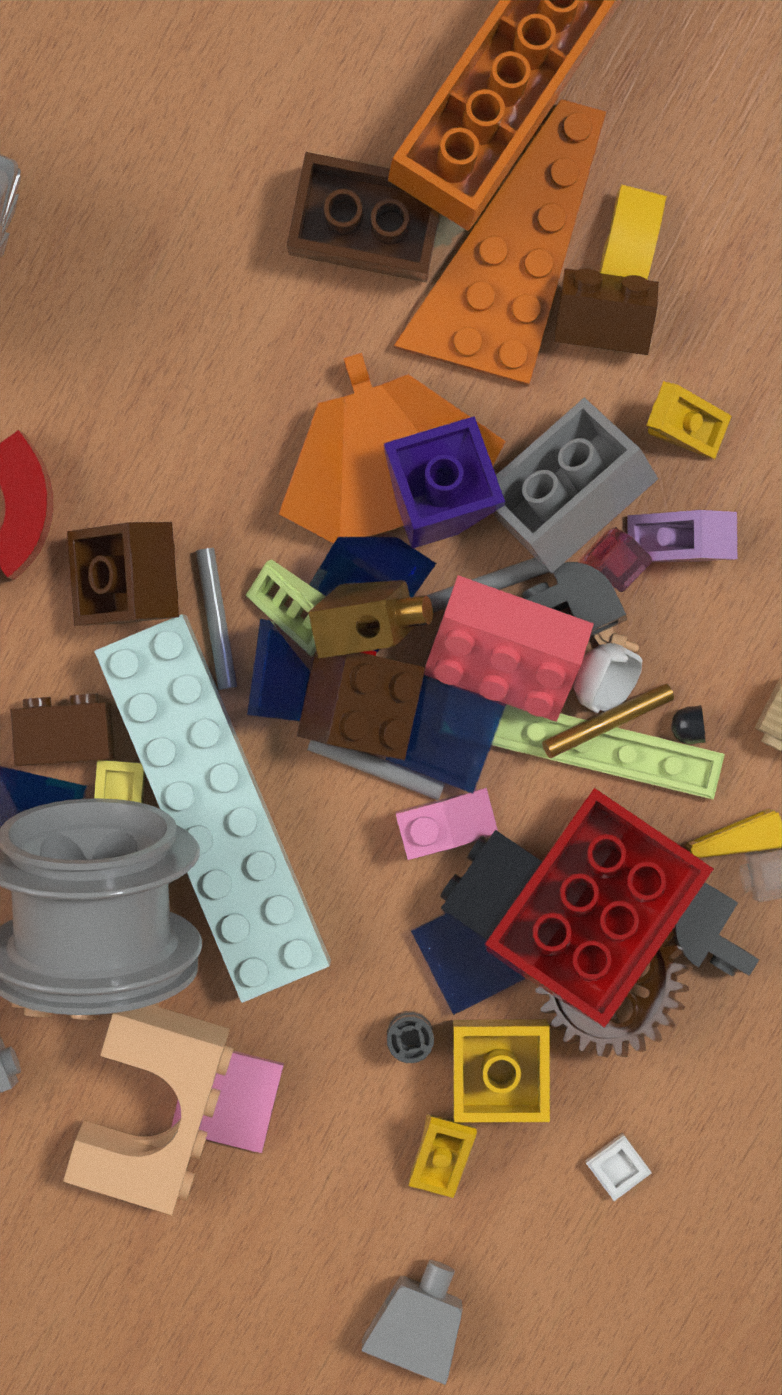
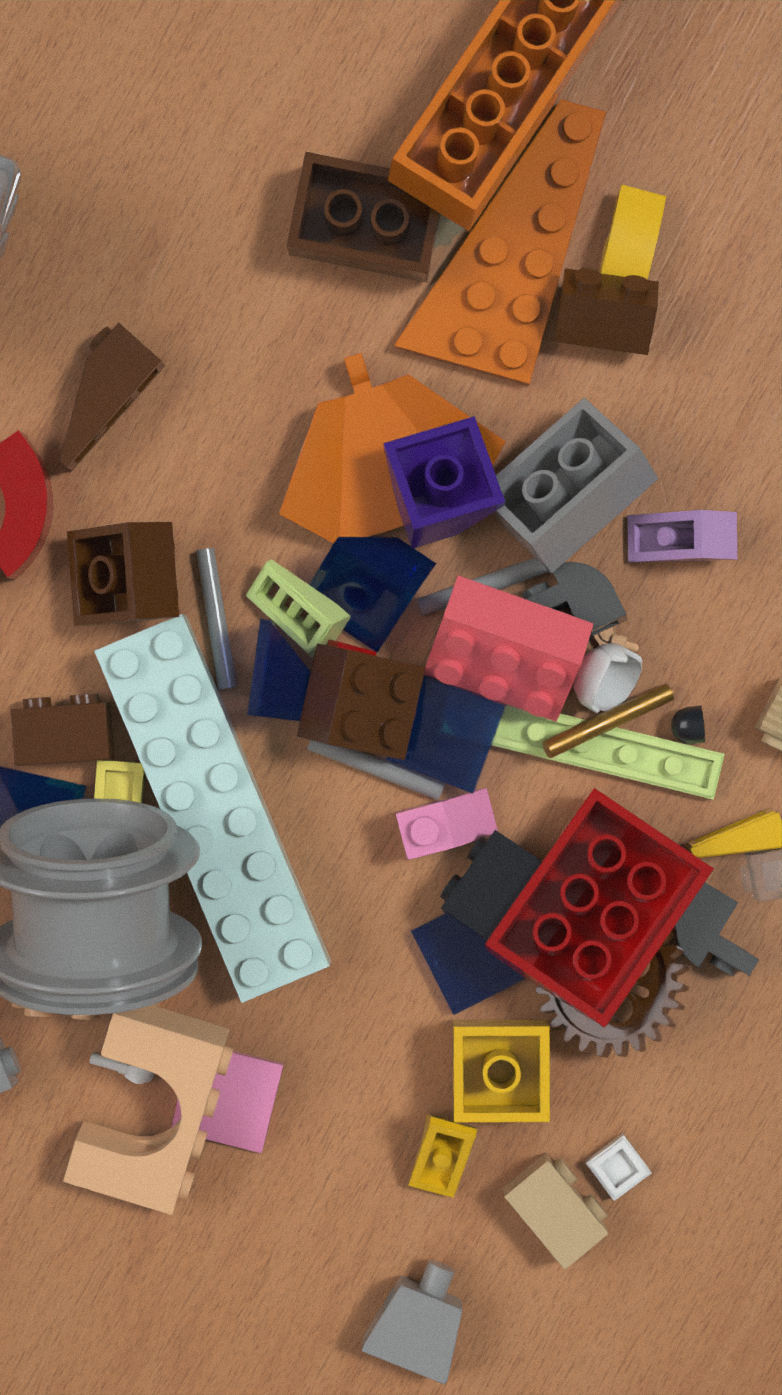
pearl gold torso [308,580,433,658] -> none
dark grey wheel [387,1011,434,1063] -> none
clear pink slope [583,527,652,592] -> none
yellow slope [646,381,732,459] -> none
none -> reddish brown slope [60,322,165,471]
none -> white hand [90,1052,154,1084]
none -> tan brick [503,1152,609,1270]

